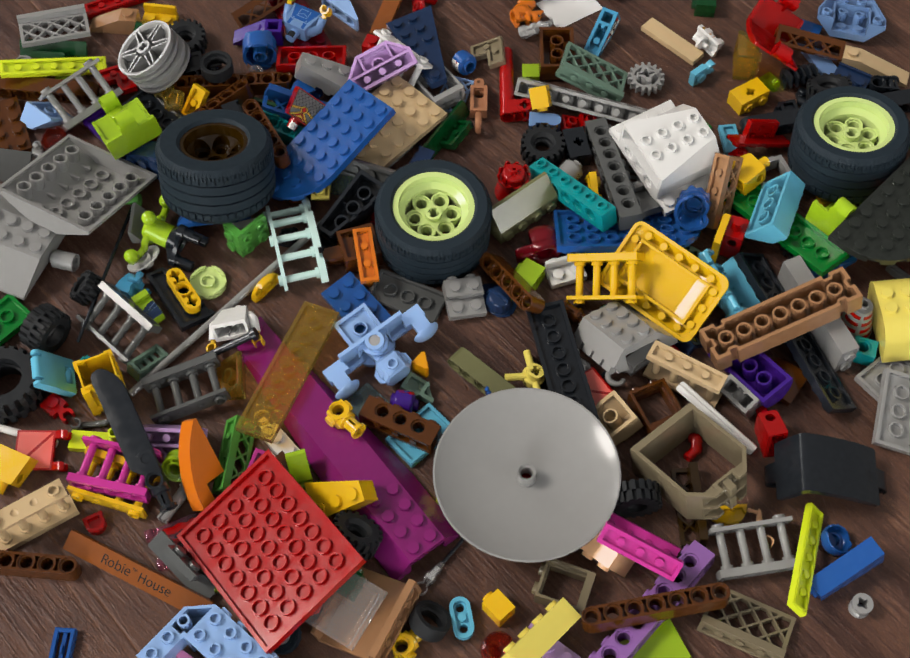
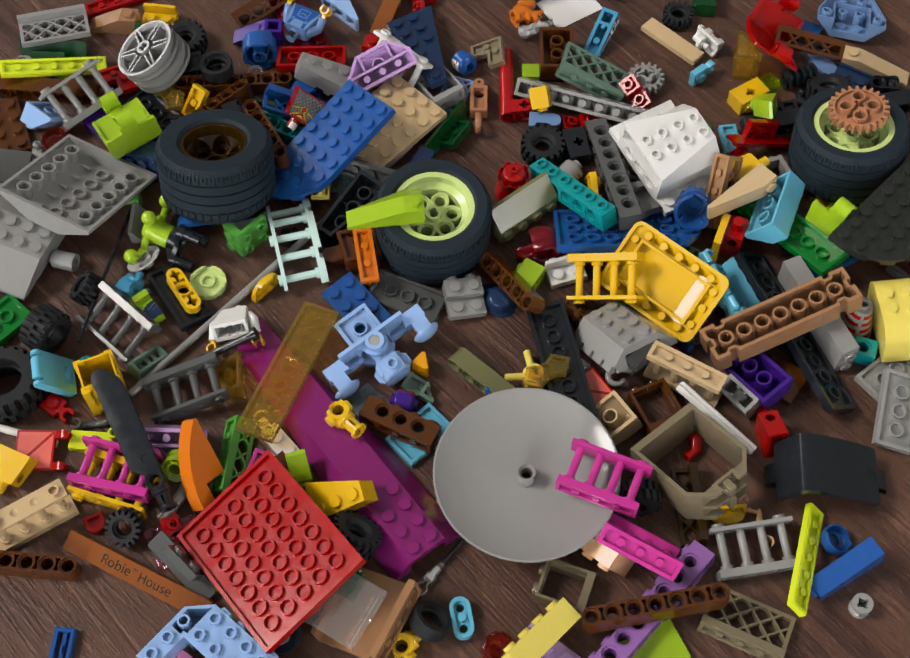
yellow brick [482,589,516,628] -> none
none -> black tyre [104,507,146,548]
none -> red plate [160,513,183,537]
none -> lime wedge [346,189,425,230]
none -> clear yellow tile [522,354,570,389]
none -> dark pink fence [555,438,653,518]
none -> slope [619,73,654,109]
none -> black tyre [662,0,694,32]
none -> tan wedge [707,163,777,219]
none -> lime slope [750,93,778,119]
none -> nougat gear [827,85,890,135]

